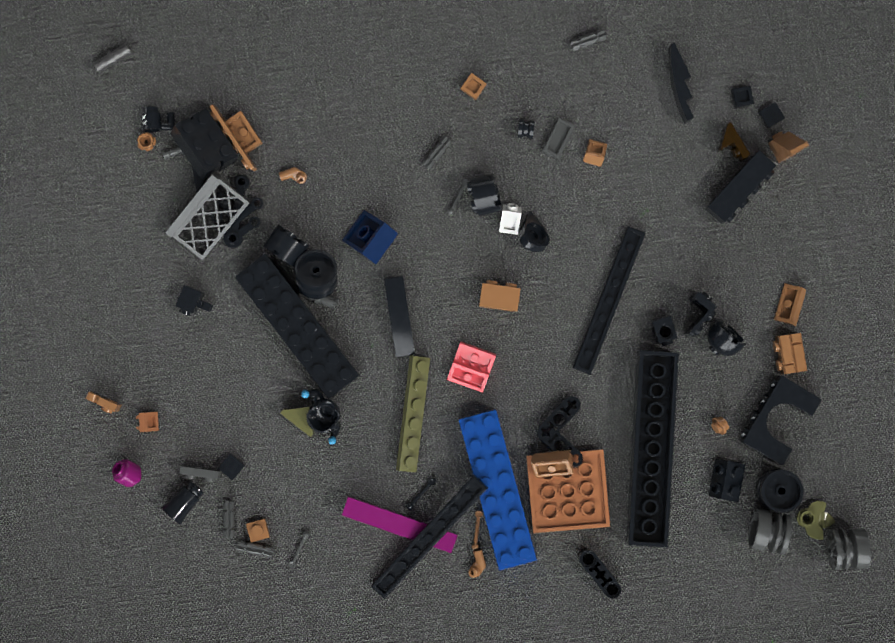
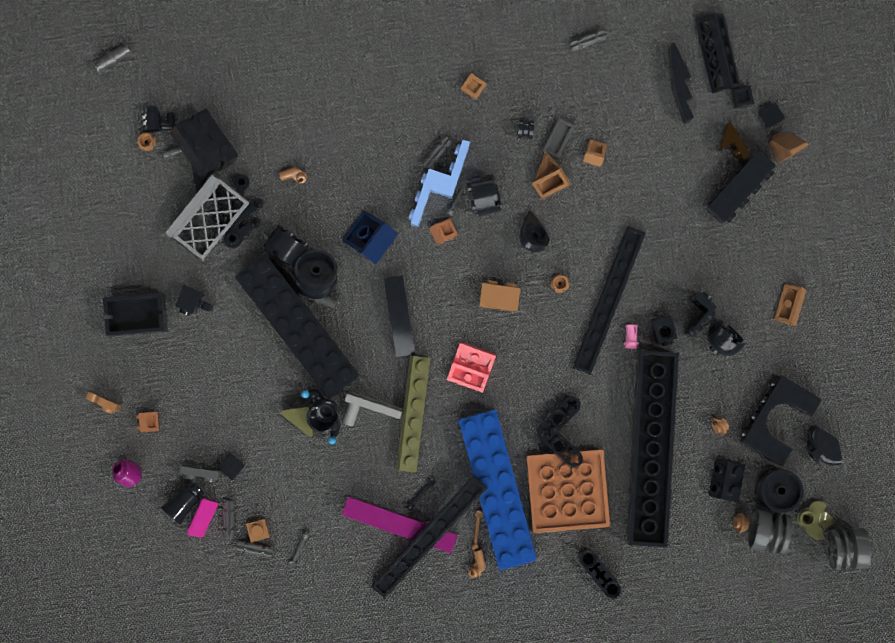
medium nougat bracket [209,104,263,171] -> none
white bracket [499,203,522,235] -> none
medium nougat slope [531,450,573,477] -> none
medium nougat brick [773,333,807,375] -> none
none -> black piece [103,292,168,337]
none -> dark pink slope [186,497,218,538]
none -> light grey piece [343,391,403,426]
none -> light blue bracket [409,140,470,227]
none -> nougat slope [429,218,458,245]
none -> medium nougat slope [532,151,571,199]
none -> medium nougat plate [550,274,569,293]
none -> bright pink pin [623,325,639,349]
none -> black fence [695,13,741,94]
none -> medium nougat plate [733,513,749,533]
none -> black piece [805,425,842,466]

